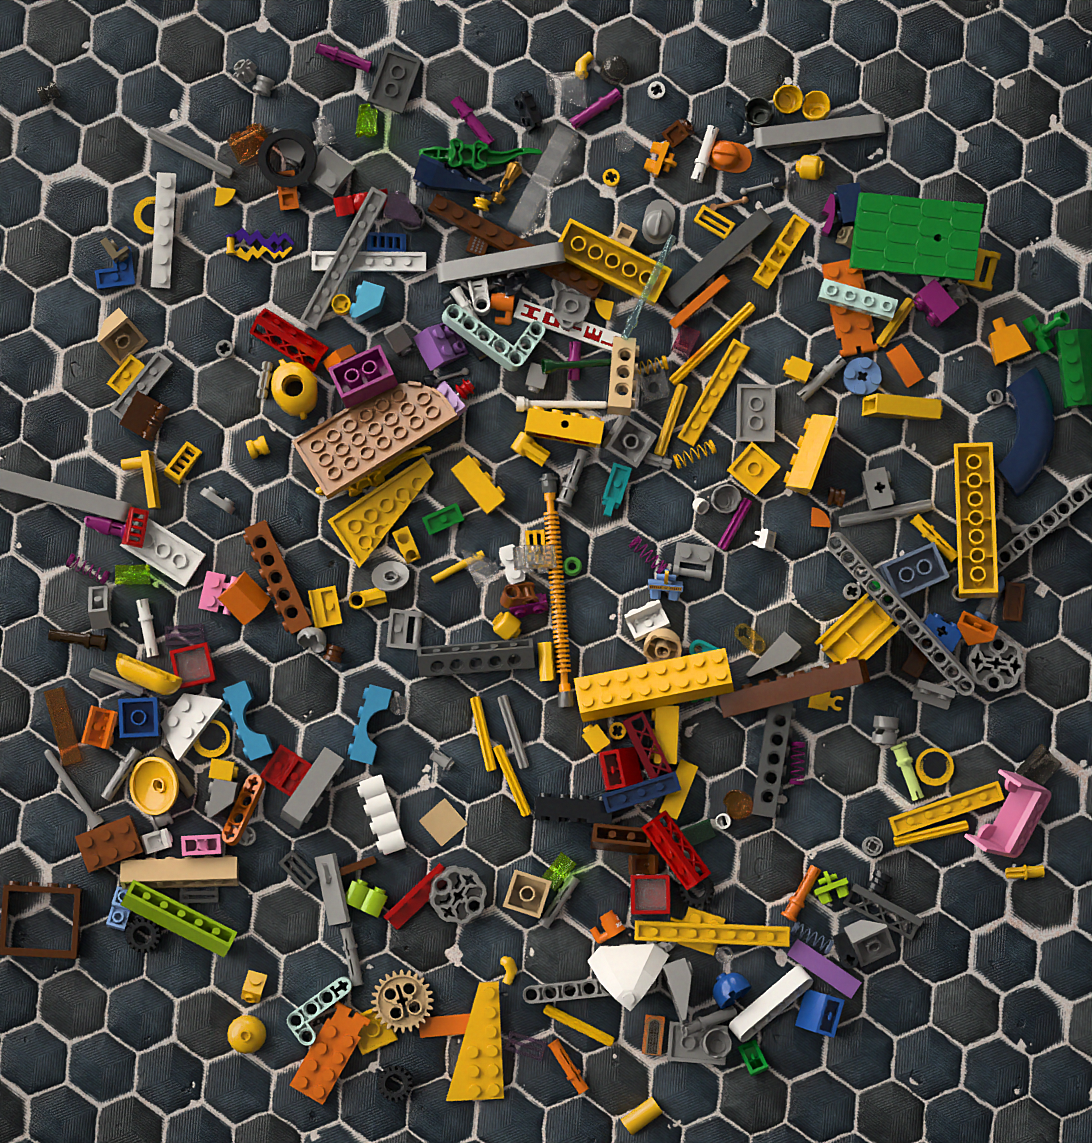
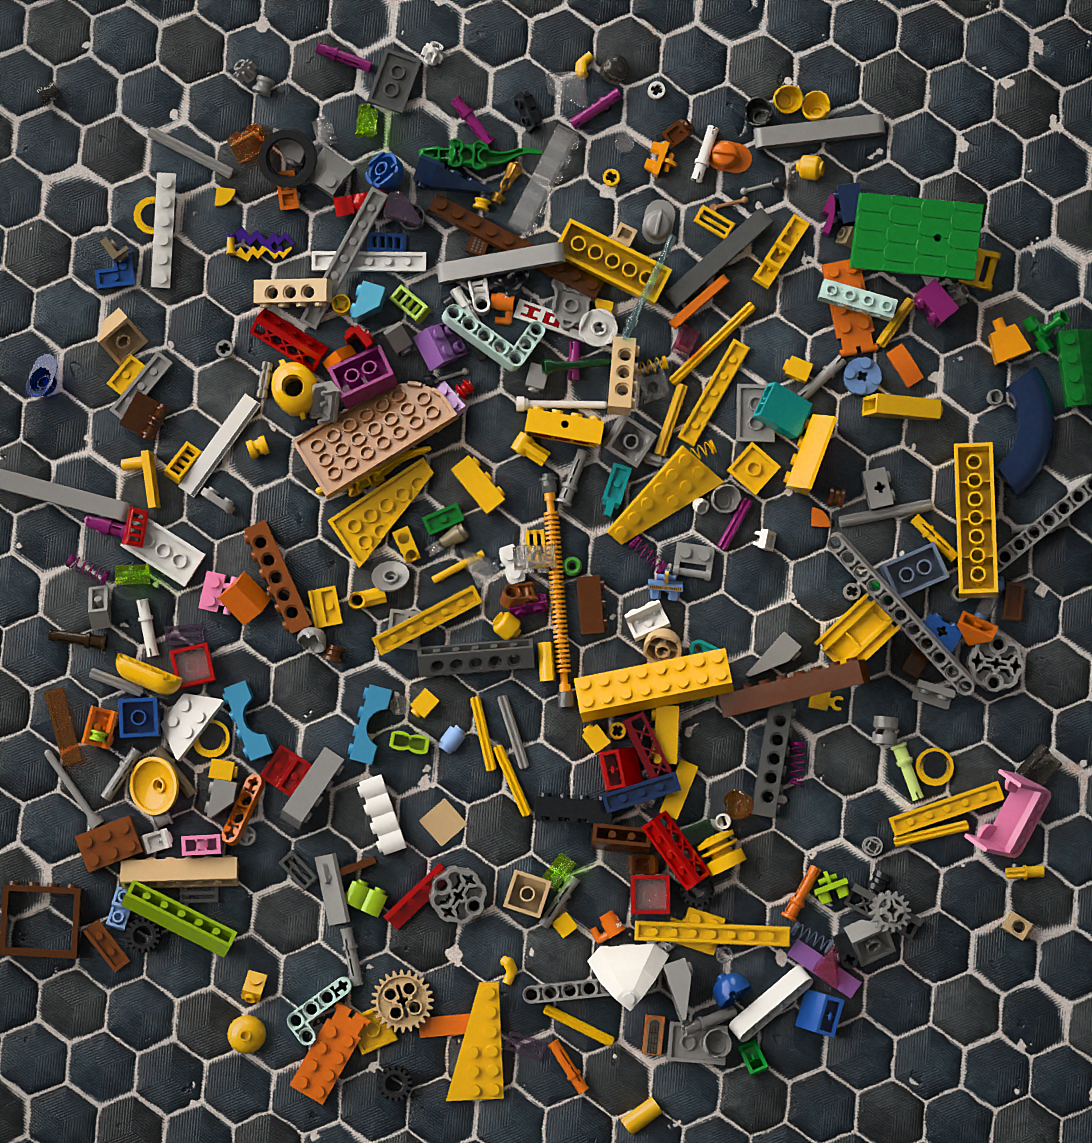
light grey pin [429,749,455,771] -> none
clear yellow beam [734,623,766,654] -> none
none -> clear blue piece [26,354,58,397]
none -> dark orange hinge [83,919,131,972]
none -> lime bush [89,729,108,743]
none -> white tile [178,394,261,498]
none -> tan brick [254,278,333,308]
none -> light grey hinge [309,381,340,424]
none -> red bracket [344,325,375,350]
none -> blue cylinder [365,152,404,191]
none -> yellow plate [372,585,482,656]
none -> lime slope [389,284,431,324]
none -> lime brick [389,731,430,754]
none -> yellow brick [410,688,440,718]
none -> white gear [421,41,446,65]
none -> clear bush [425,541,444,557]
none -> light blue brick [438,725,466,754]
none -> dark tan cone [439,523,469,548]
none -> yellow slope [551,911,578,938]
none -> reddish brown brick [576,575,608,636]
none -> white plate [579,308,618,347]
none -> yellow wing [606,445,724,545]
none -> yellow wheel [697,830,747,876]
none -> teal brick [752,382,813,439]
none -> clear pink slope [812,945,840,988]
none -> light grey gear [868,890,911,934]
none -> tan brick [1000,911,1033,941]

